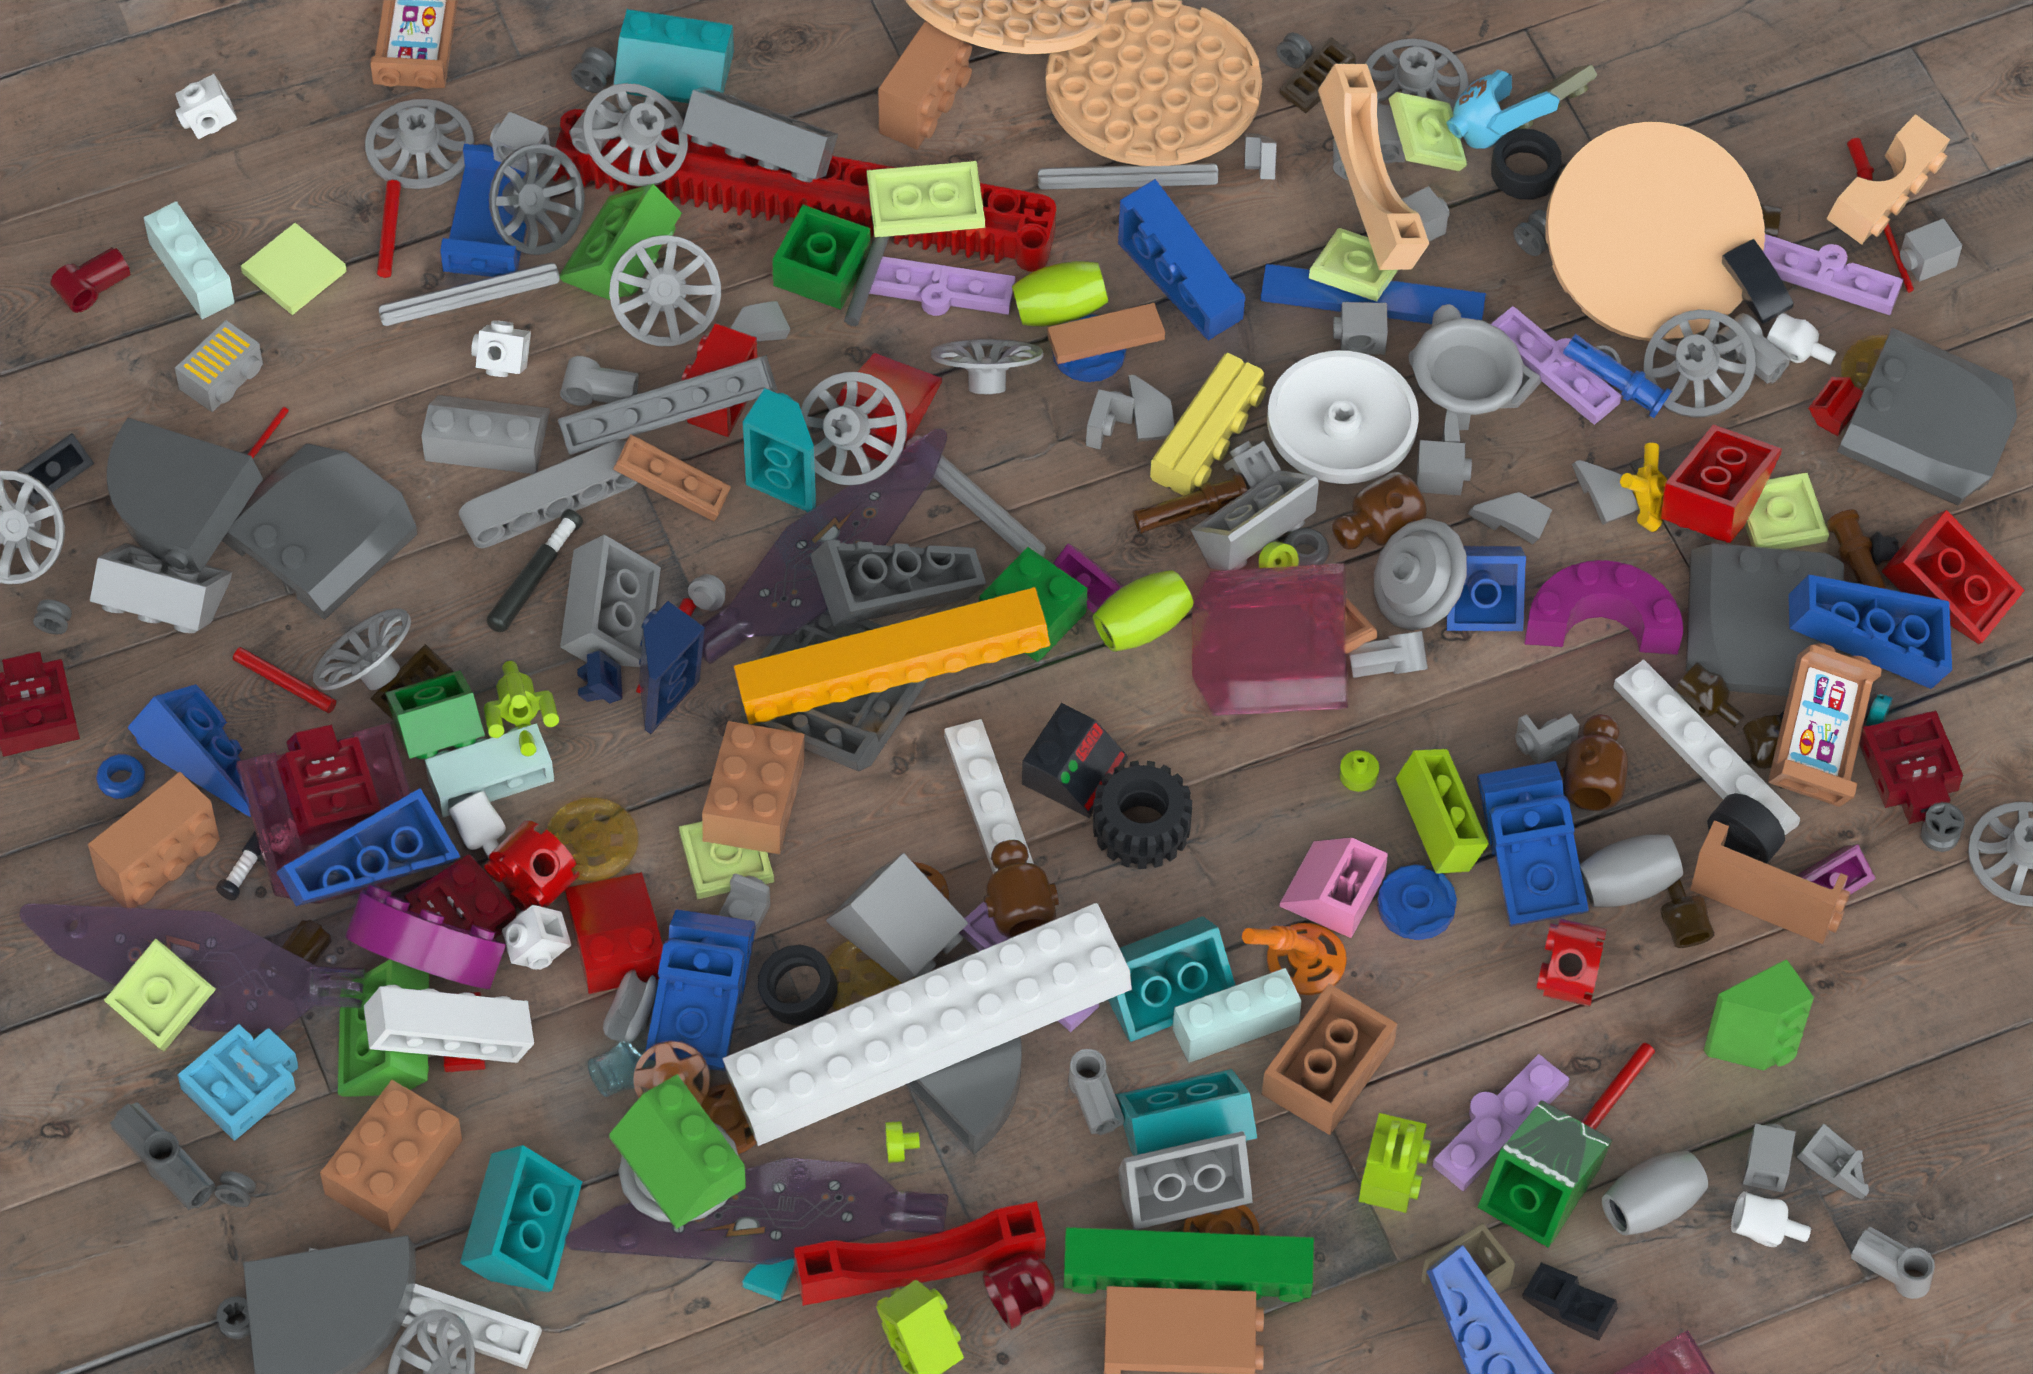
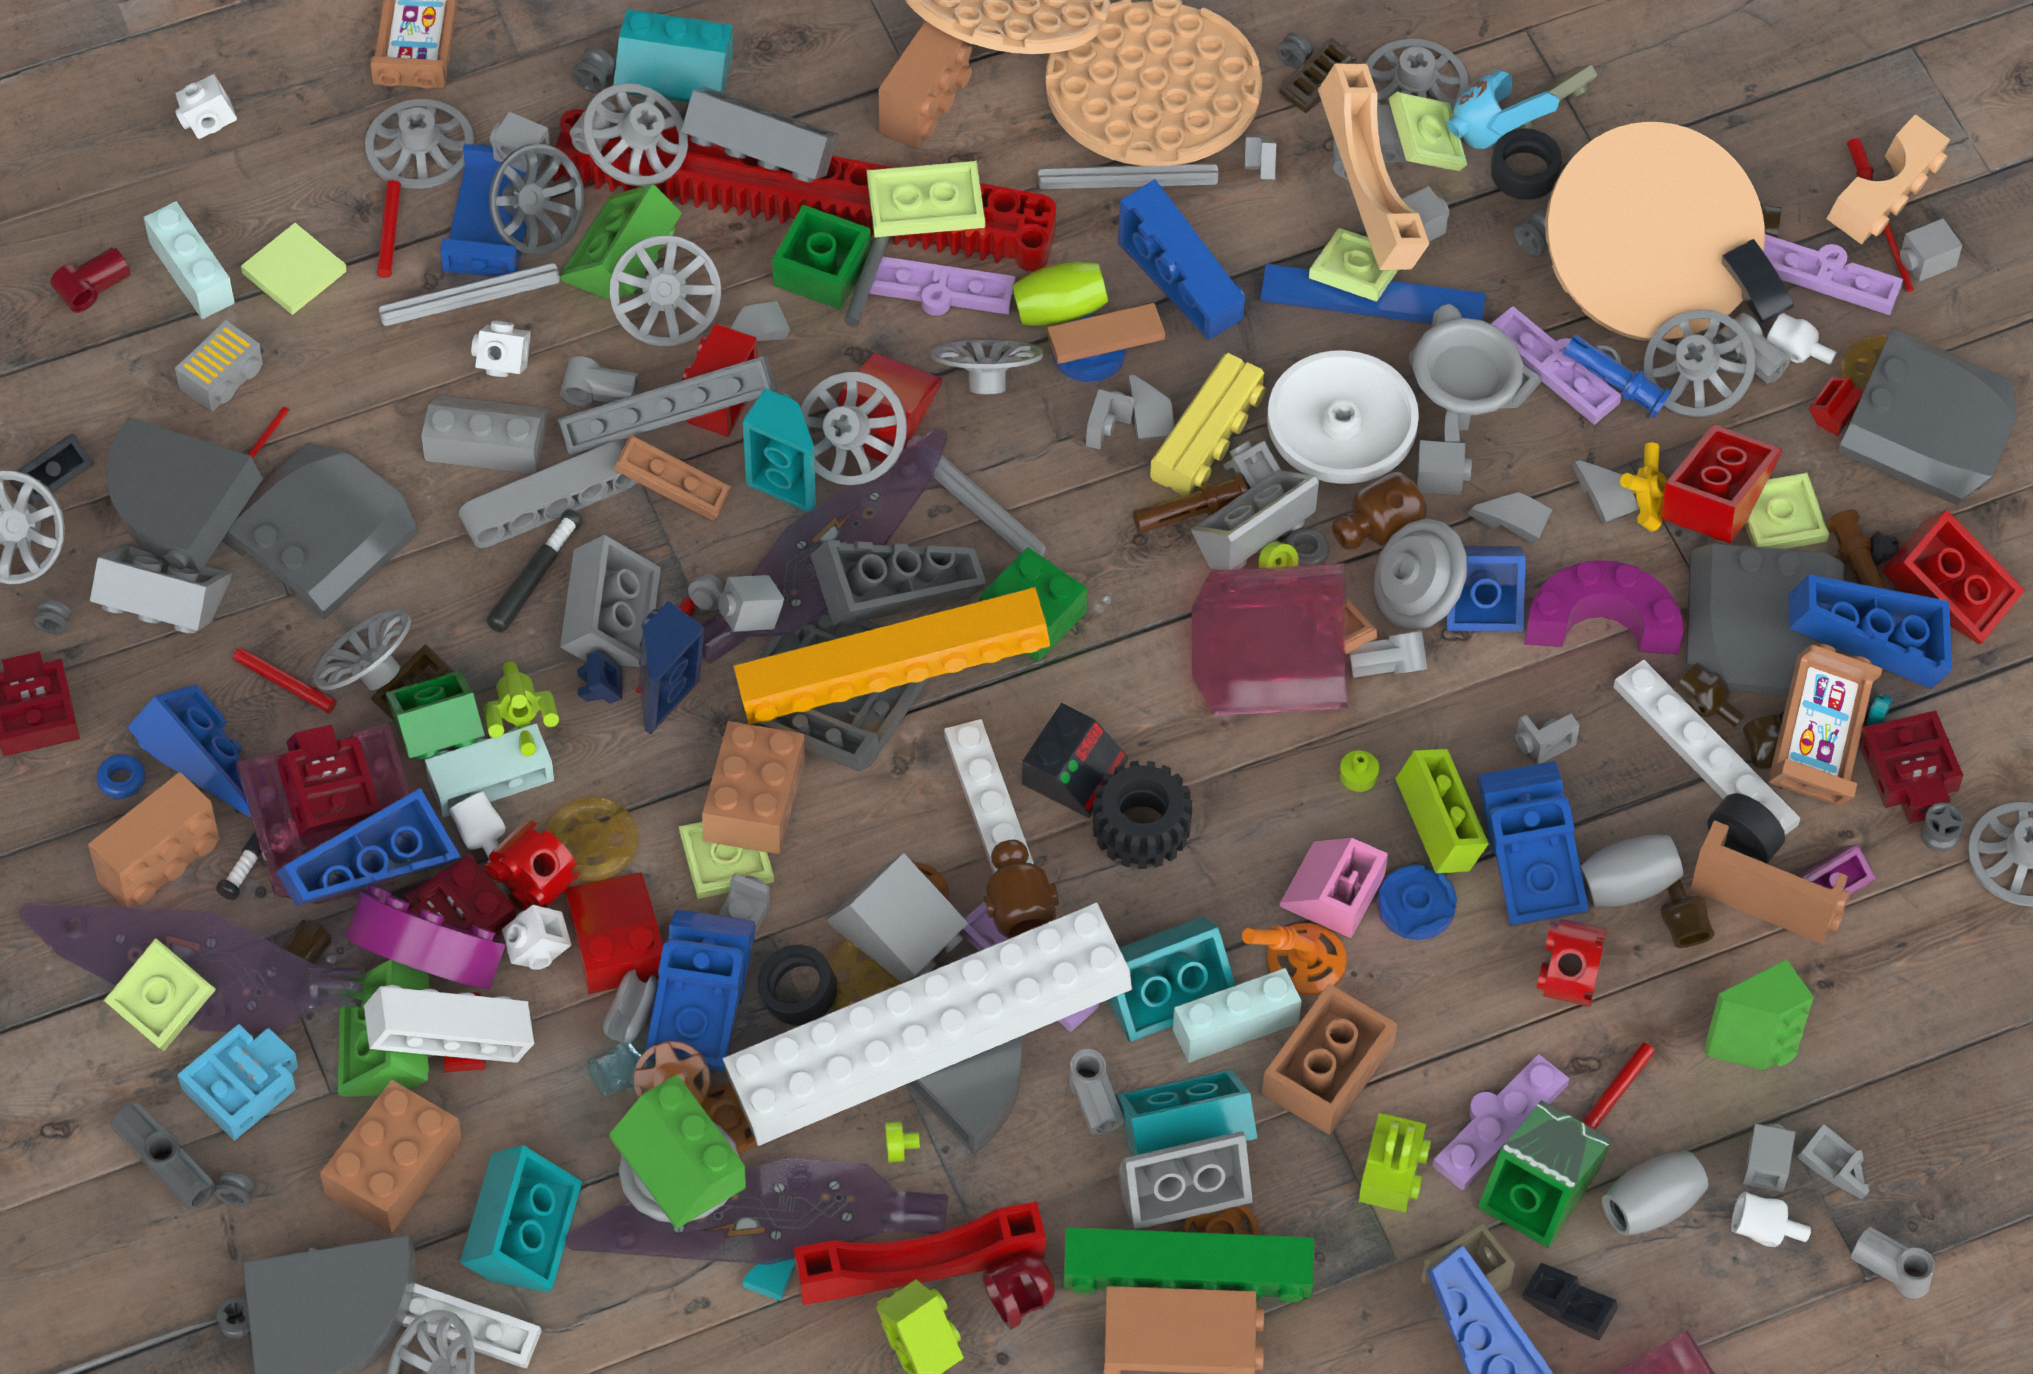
magenta slope [1052,543,1124,614] -> none
lime piece [1093,570,1193,652] -> none
light grey brick [1333,302,1388,355] -> none
reddish brown piece [1560,714,1628,811] -> none
none -> light grey brick [718,575,784,632]

